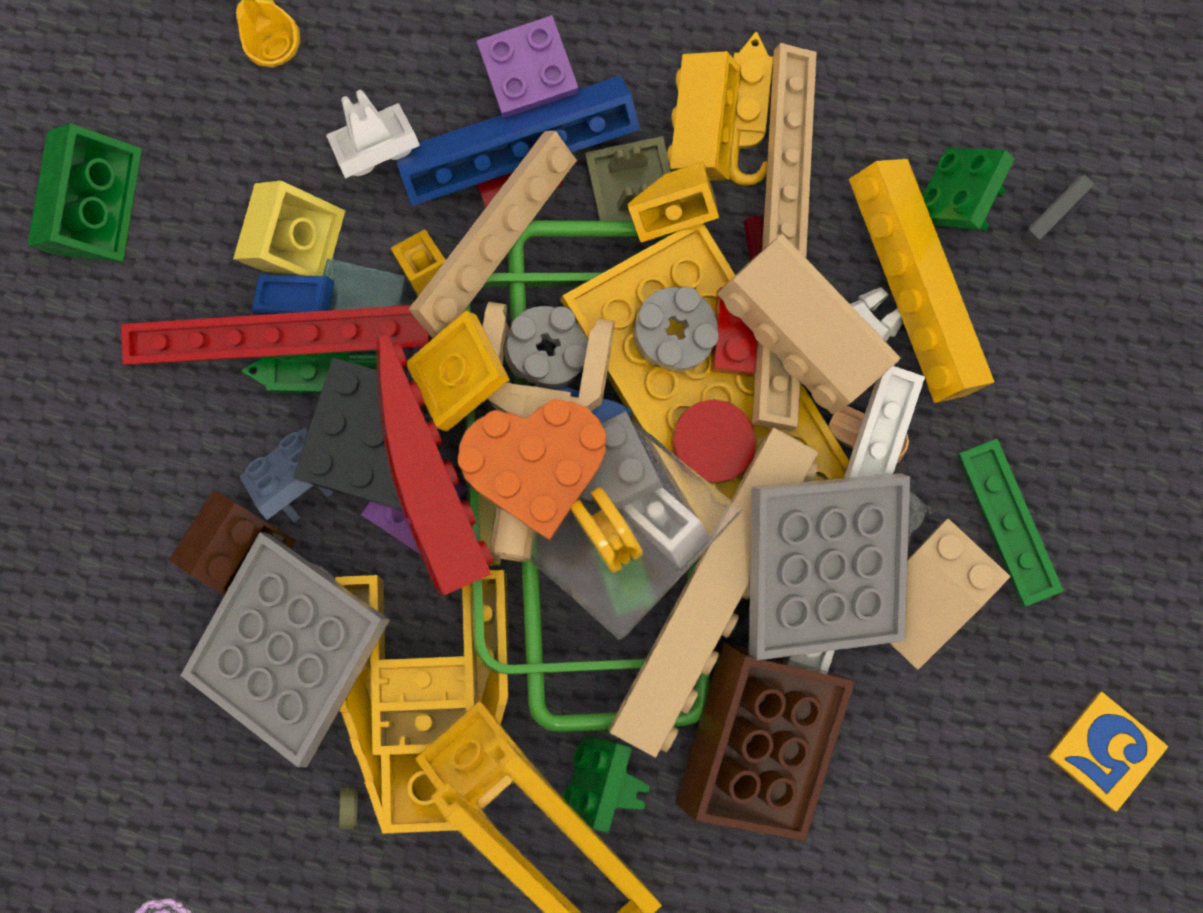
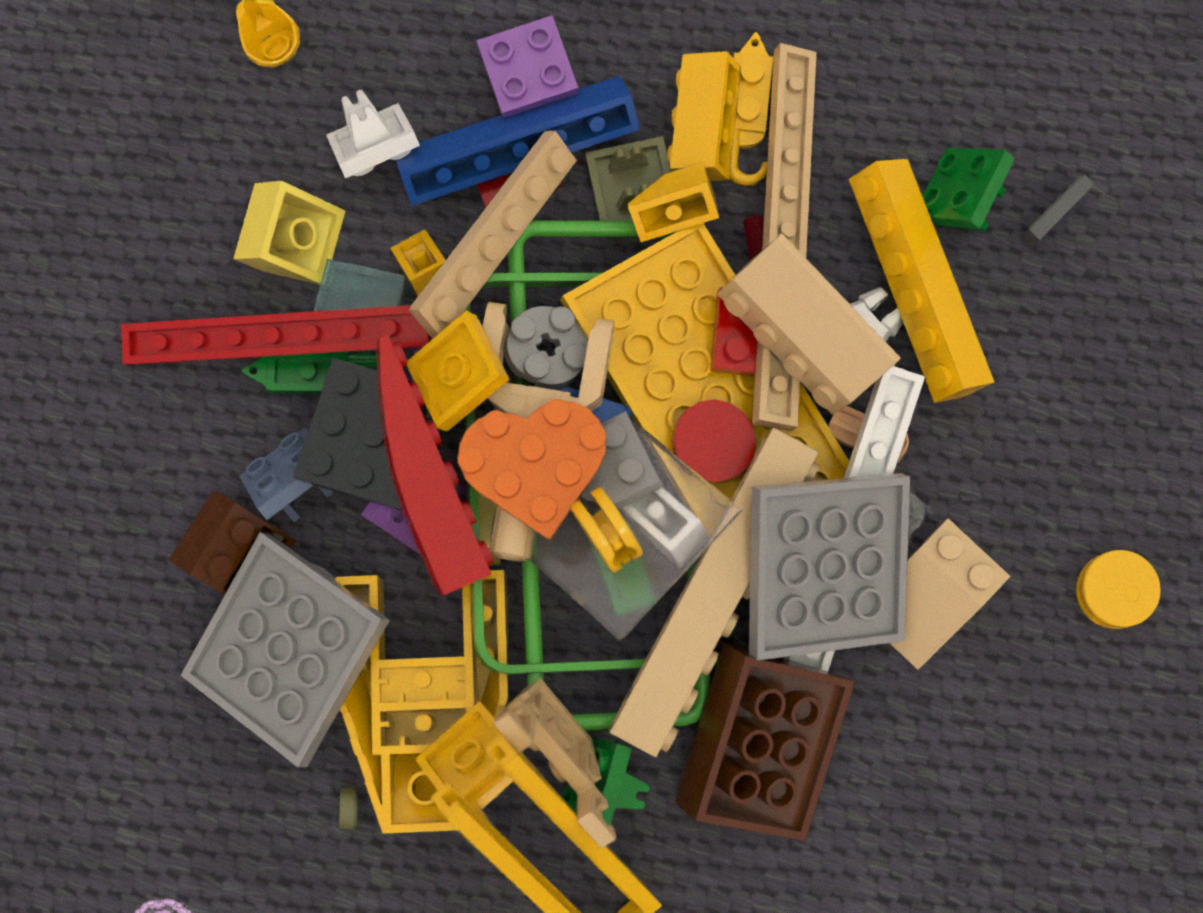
green slope [27,123,142,263] -> none
blue tile [251,274,334,315] -> none
light grey plate [633,287,719,372] -> none
green plate [957,439,1064,608] -> none
tile [1047,692,1169,812] -> none
none -> tan wing [493,678,616,848]
none -> yellow head [1076,550,1161,629]

